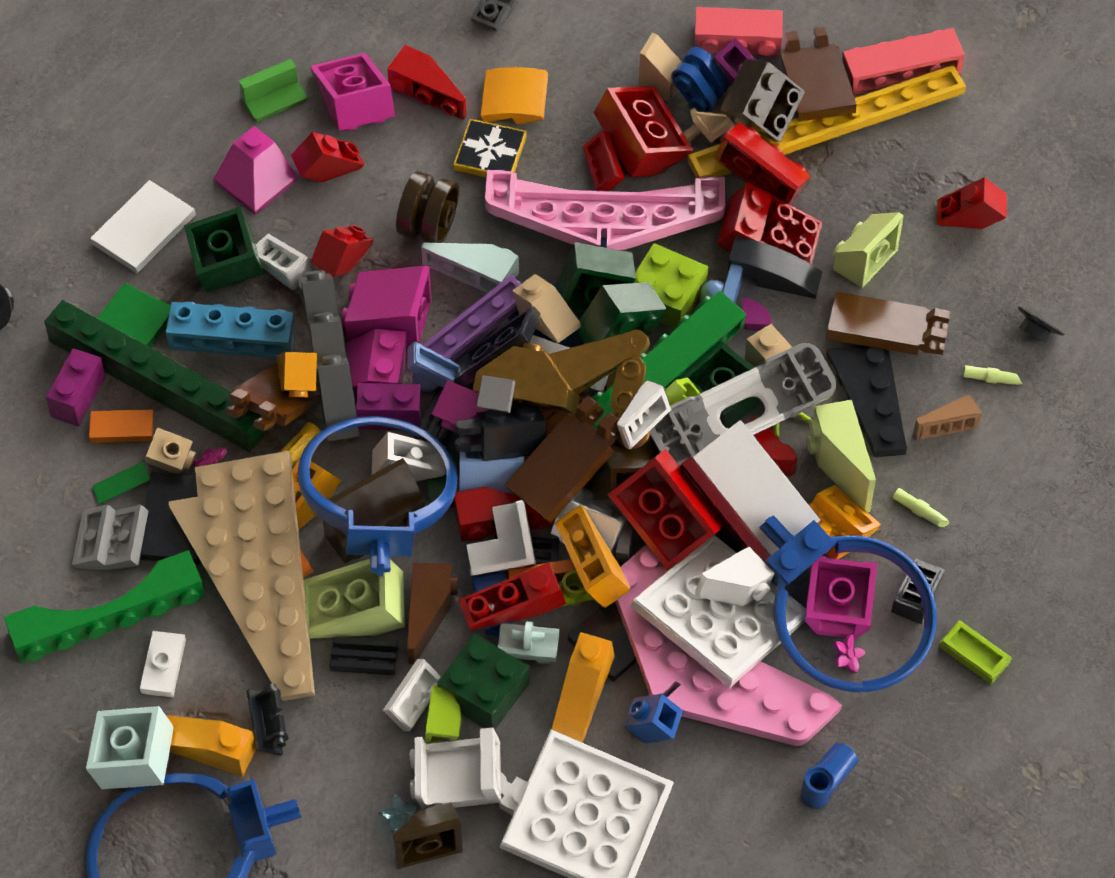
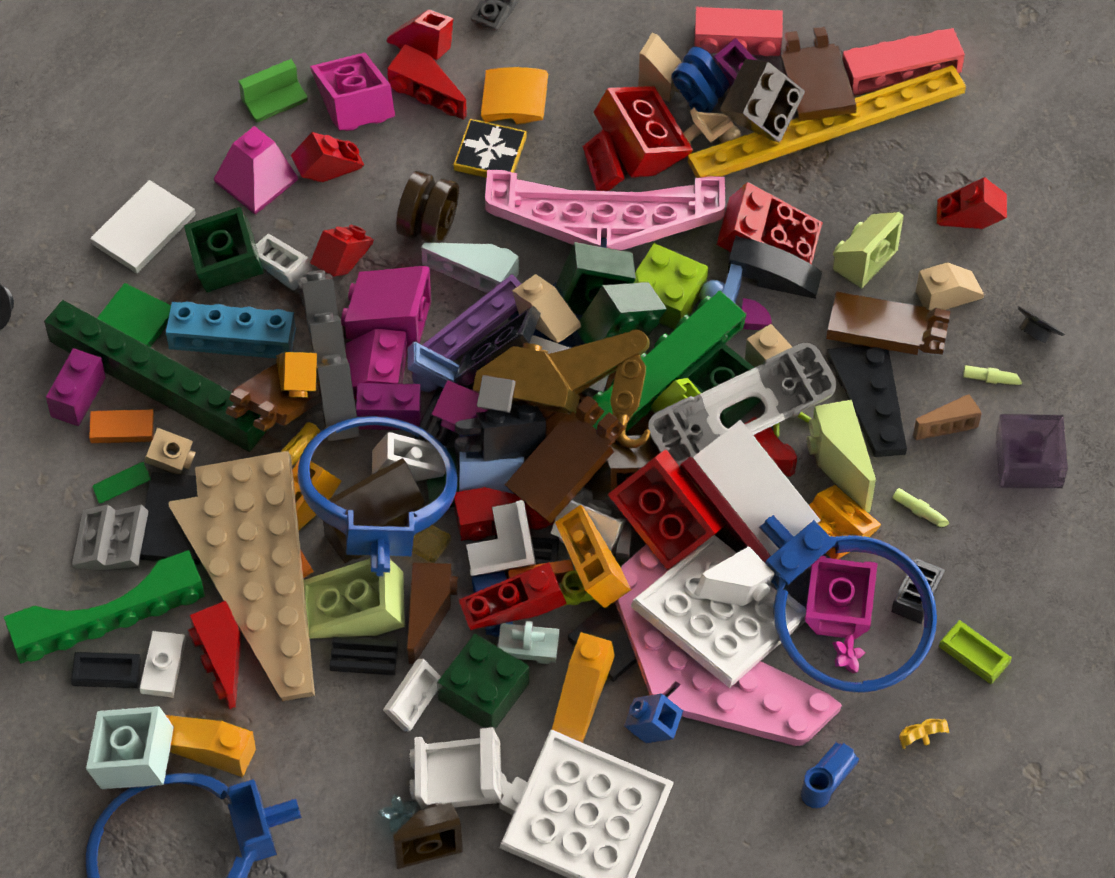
dark pink plant [192,448,227,469] -> none
black hinge [247,684,288,756] -> none
lime brick [424,685,461,744] -> none
white slope [617,381,671,449] -> none
red slope [714,122,811,205] -> none
none -> black tile [71,652,141,688]
none -> red slope [188,601,241,709]
none -> red slope [387,9,453,60]
none -> clear yellow tile [412,525,451,563]
none -> yellow piece [899,719,949,749]
none -> tan slope [916,262,984,311]
none -> clear purple slope [996,414,1068,488]

